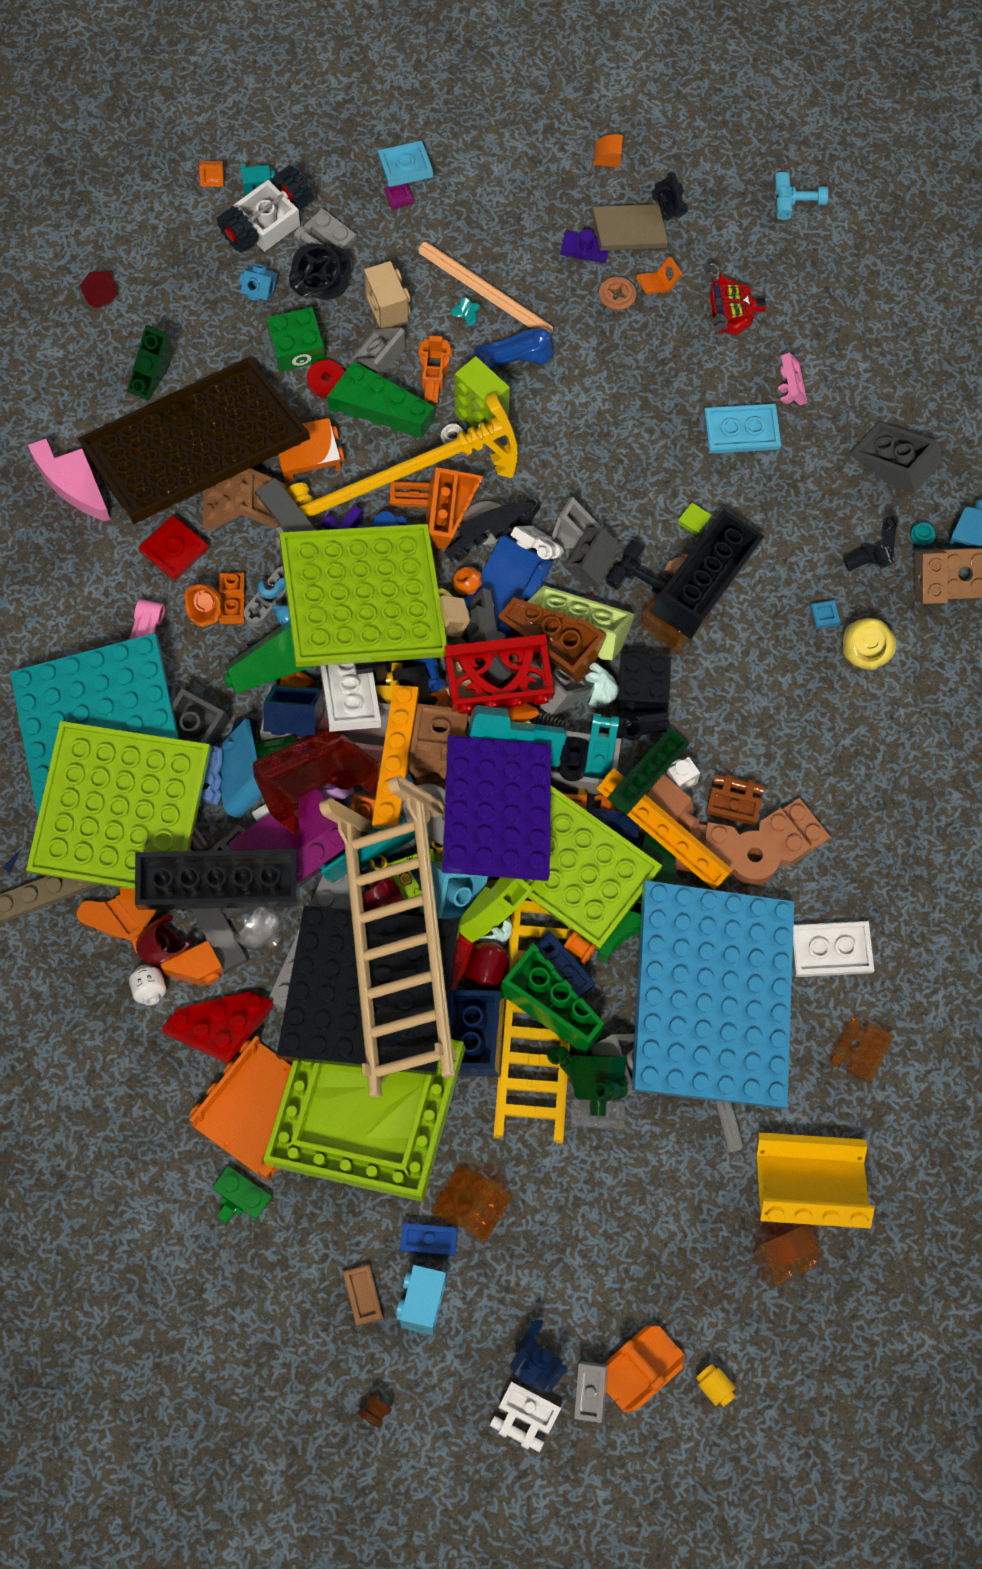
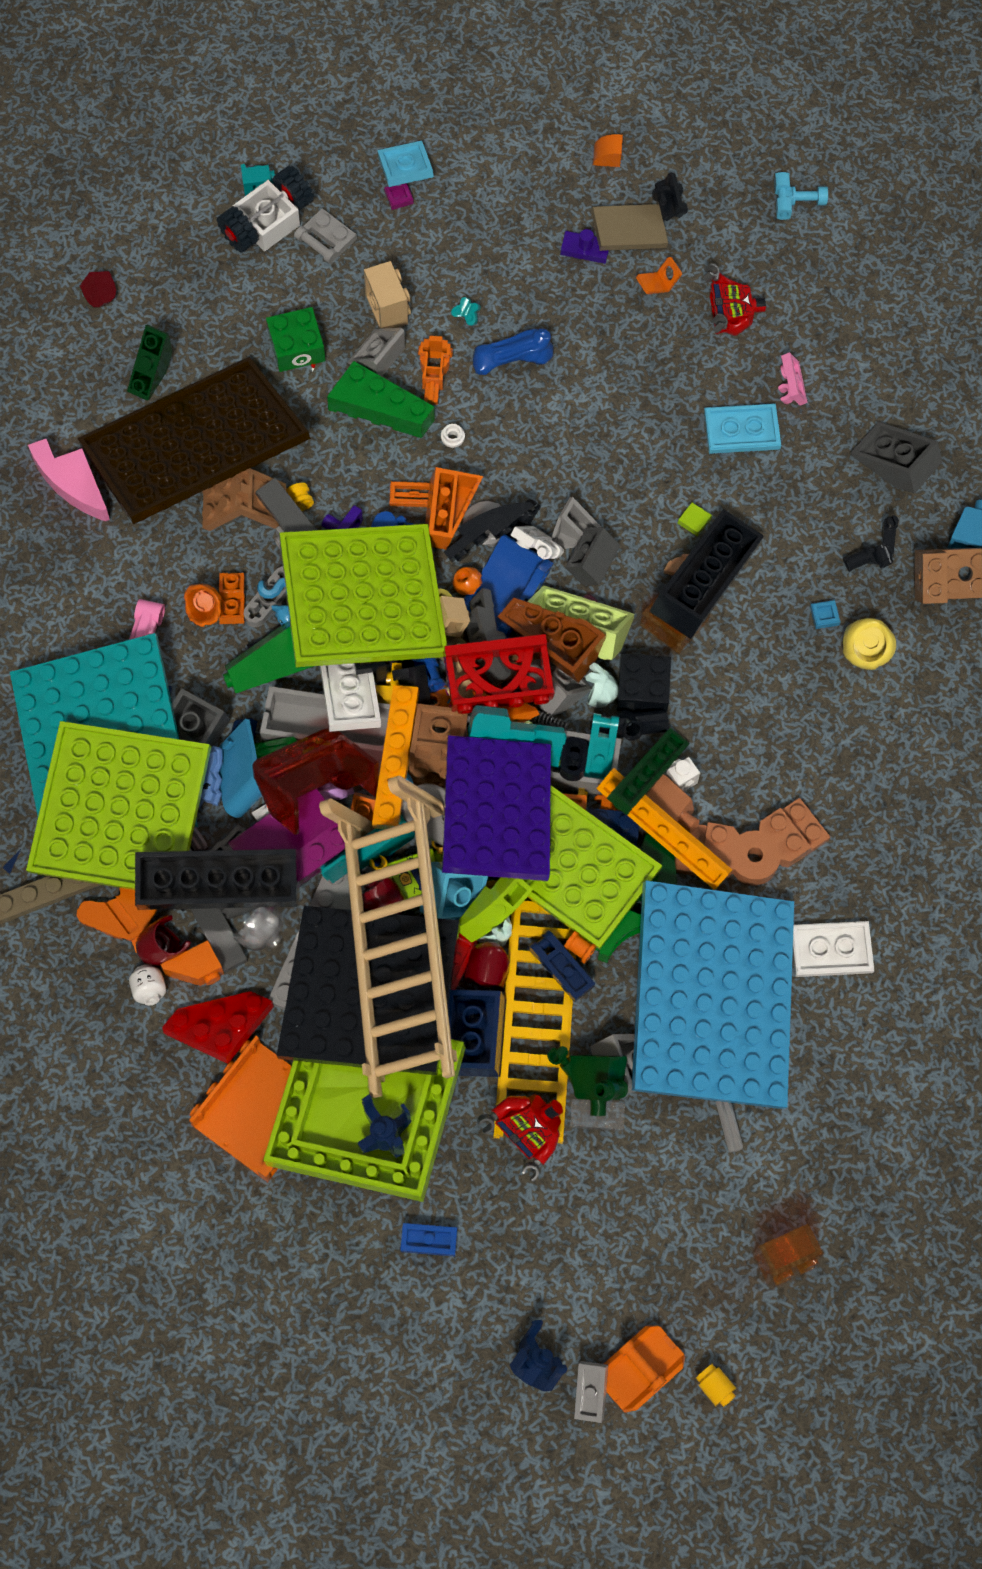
red plate [138,515,209,582] -> none
orange tile [199,161,224,187] -> none
green hinge [212,1166,272,1225] -> none
dark azure brick [239,264,278,301] -> none
dark blue piece [263,685,323,737] -> none
orange panel [278,418,344,483] -> none
orange plate [279,671,315,688] -> none
black piece [289,244,352,300] -> none
yellow piece [299,393,517,518] -> none
red piece [307,360,344,398] -> none
medium nougat tile [343,1264,383,1326] -> none
reddish brown wheel [357,1394,392,1429] -> none
medium azure brick [396,1265,446,1336] -> none
light nougat axle [419,241,553,334] -> none
clear orange bracket [431,1167,512,1244] -> none
lime brick [454,356,510,429] -> none
white plate [490,1382,561,1453] -> none
green wedge [500,943,604,1055] -> none
nougat gear [599,277,636,312] -> none
black bar [606,540,670,595] -> none
dark orange plate [706,773,765,826] -> none
yellow panel [756,1132,875,1229] -> none
clear orange plate [830,1017,894,1084] -> none
teal plate [910,522,935,547] -> none
none -> dark blue piece [357,1094,412,1158]
none -> red torso [477,1094,563,1181]

